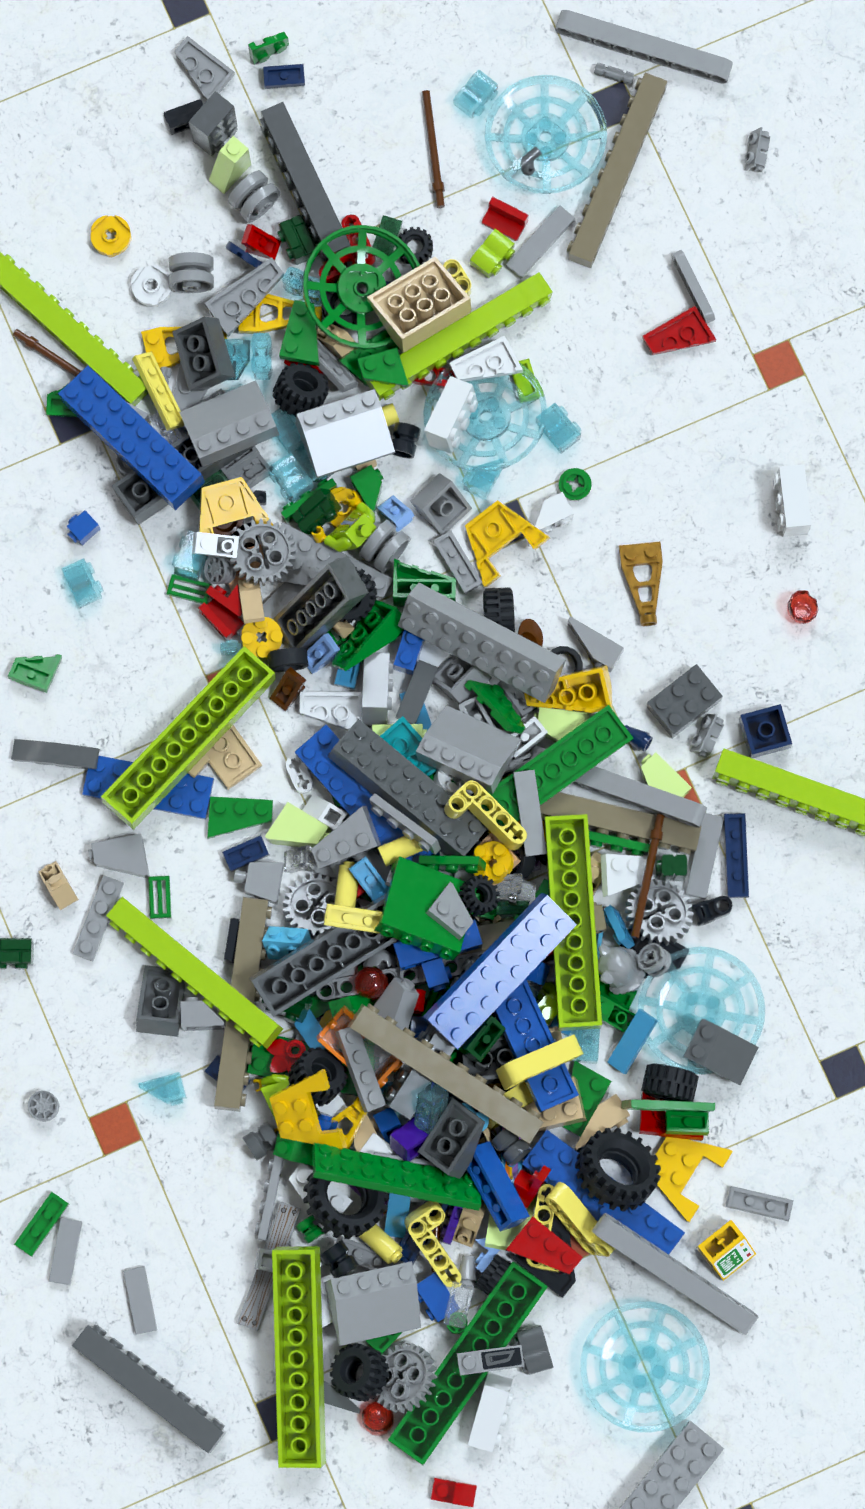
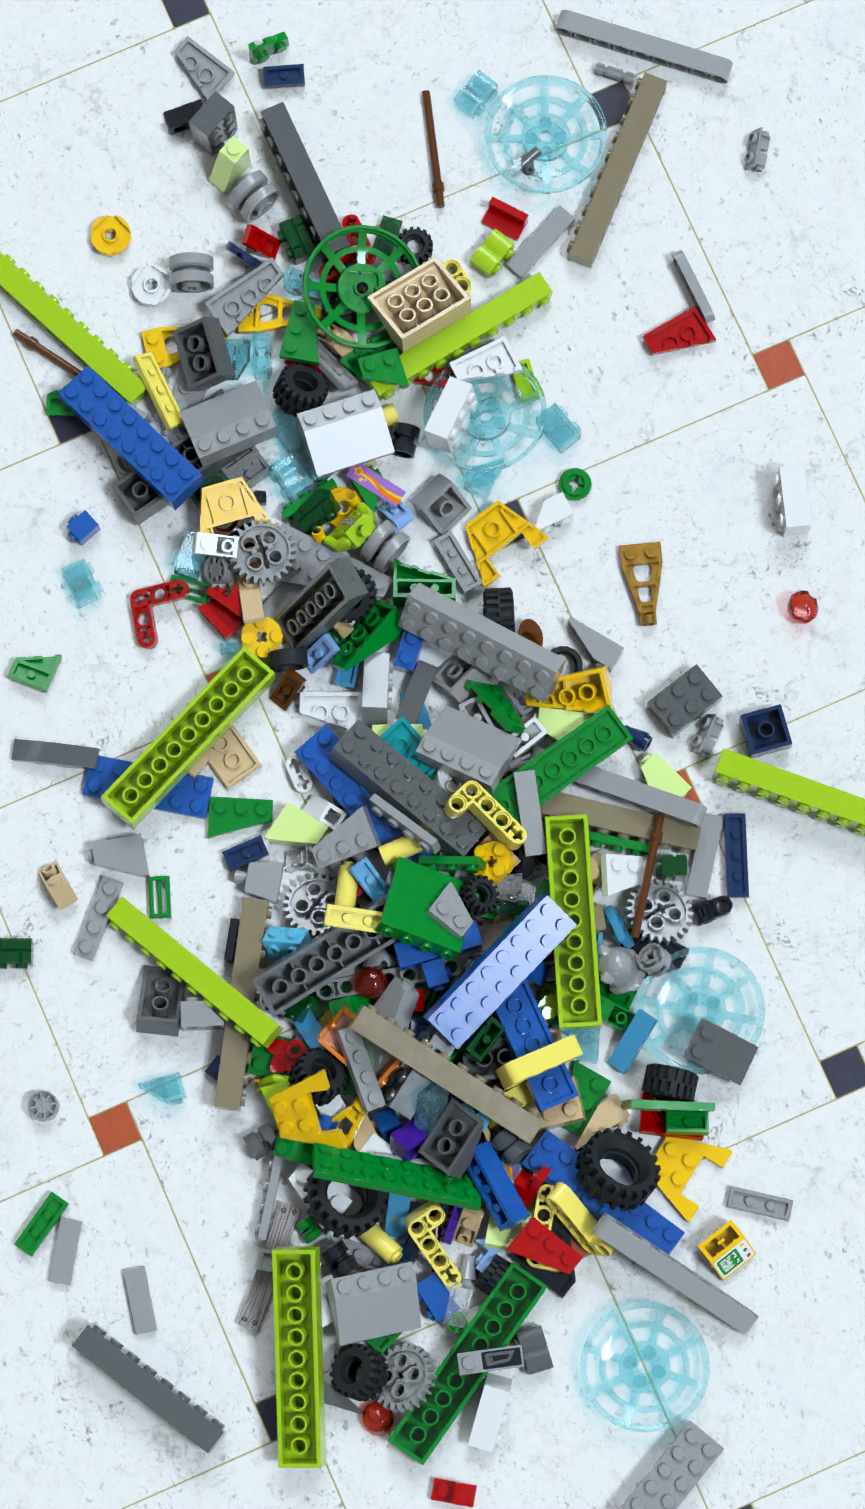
none -> red beam [130,580,190,649]
none -> medium lavender sticker [346,464,406,507]

